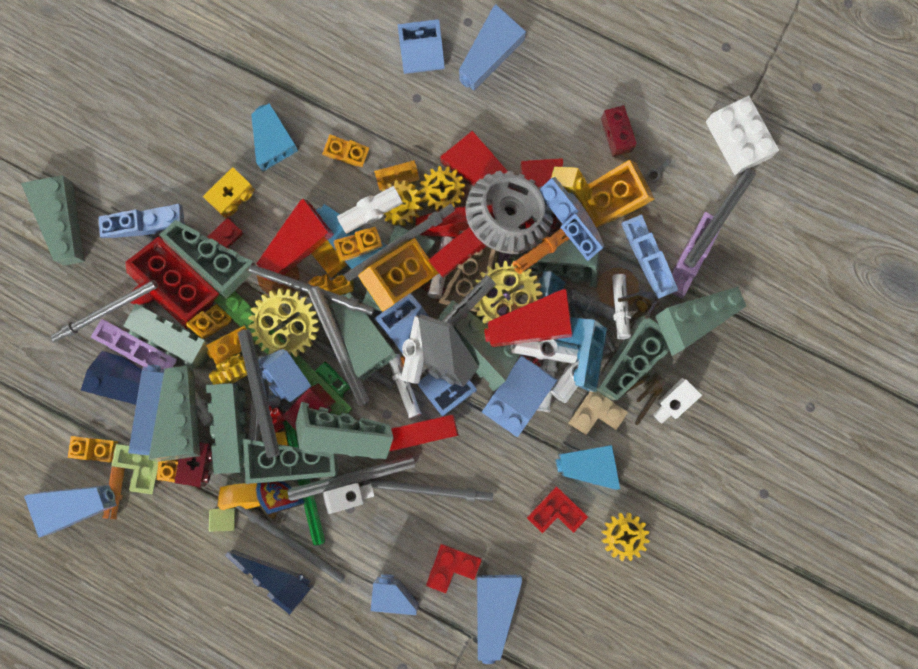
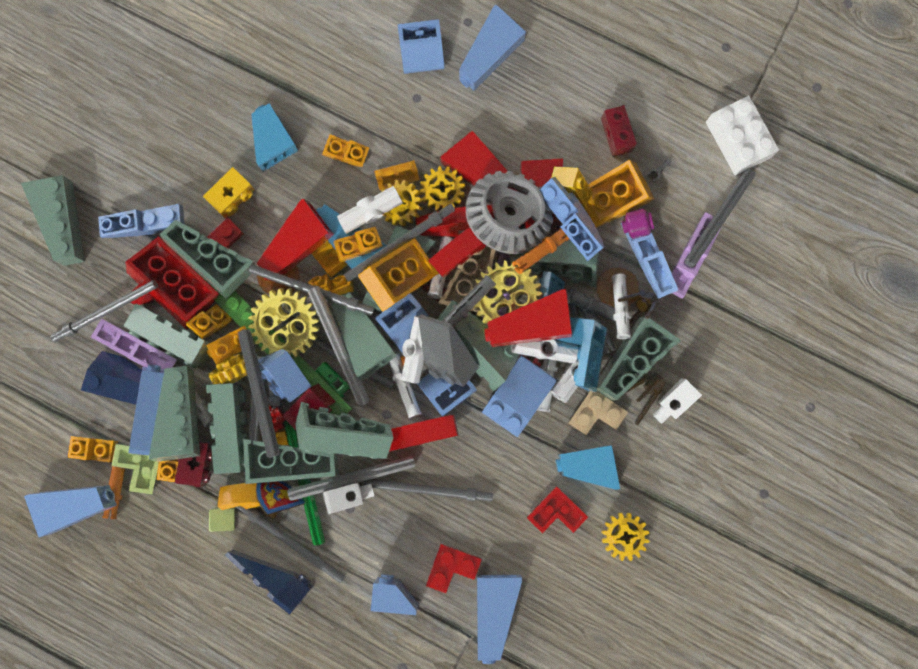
sand green wedge [655,287,747,356] -> none
none -> magenta head [622,209,654,239]

